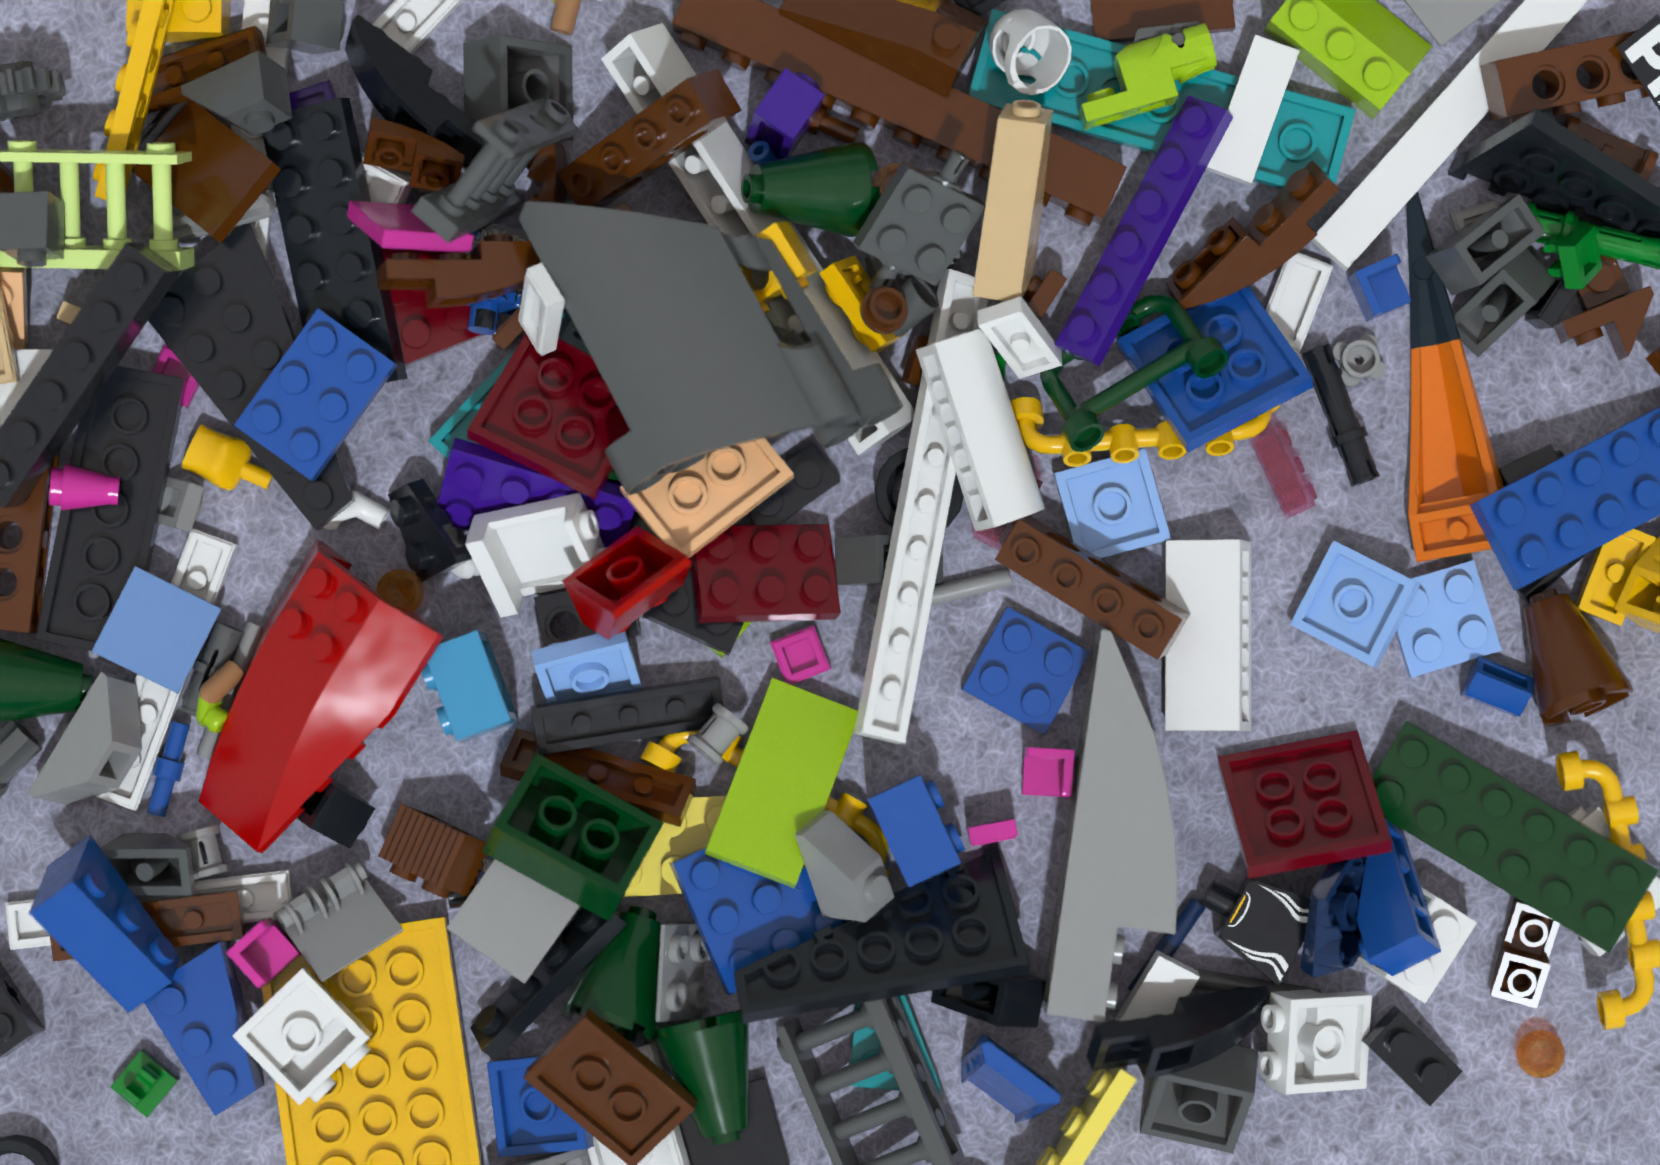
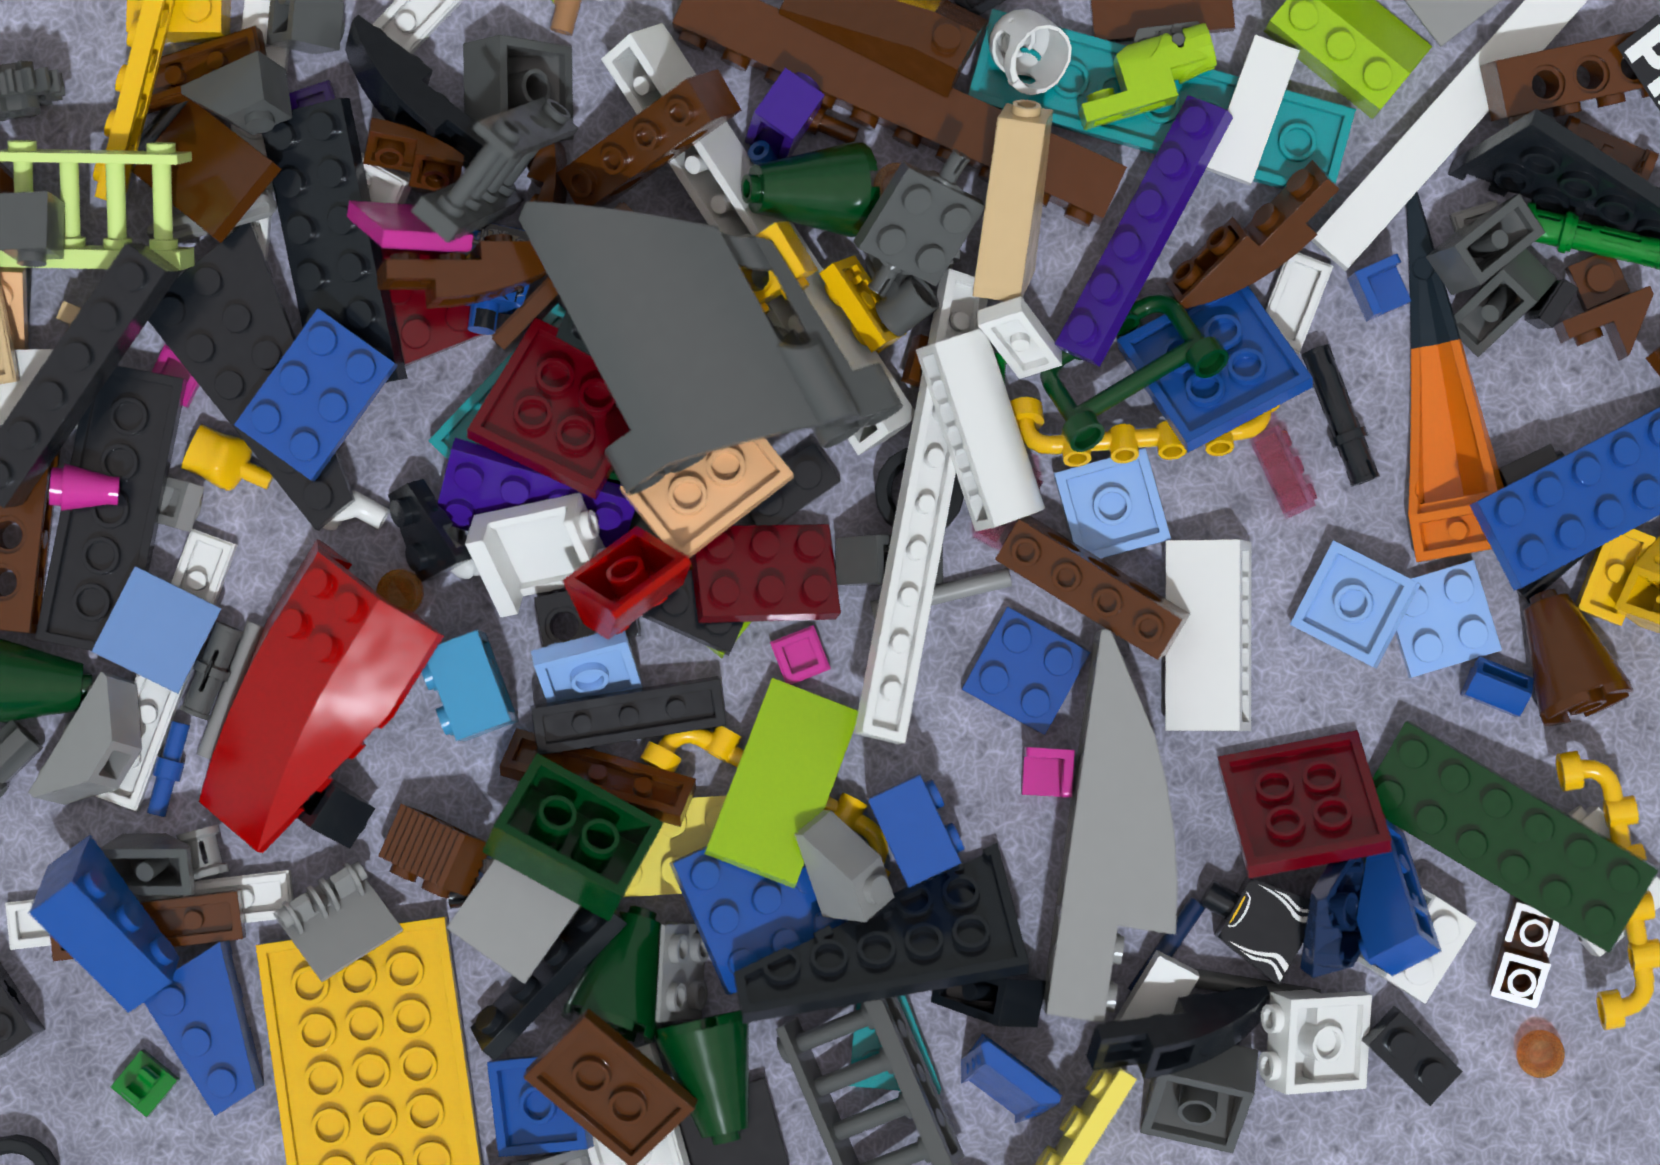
arm [195,660,245,733] -> none
dark pink panel [226,917,301,988] -> none
white plate [232,967,373,1105] -> none
white tile [518,263,565,356] -> none
light grey bush [686,703,749,767] -> none
reddish brown plate [860,286,908,334] -> none
dark pink tile [966,818,1018,846] -> none
reddish brown plate [1023,269,1067,321] -> none
light grey plate [1332,334,1386,387] -> none
green tile [1543,225,1602,289] -> none

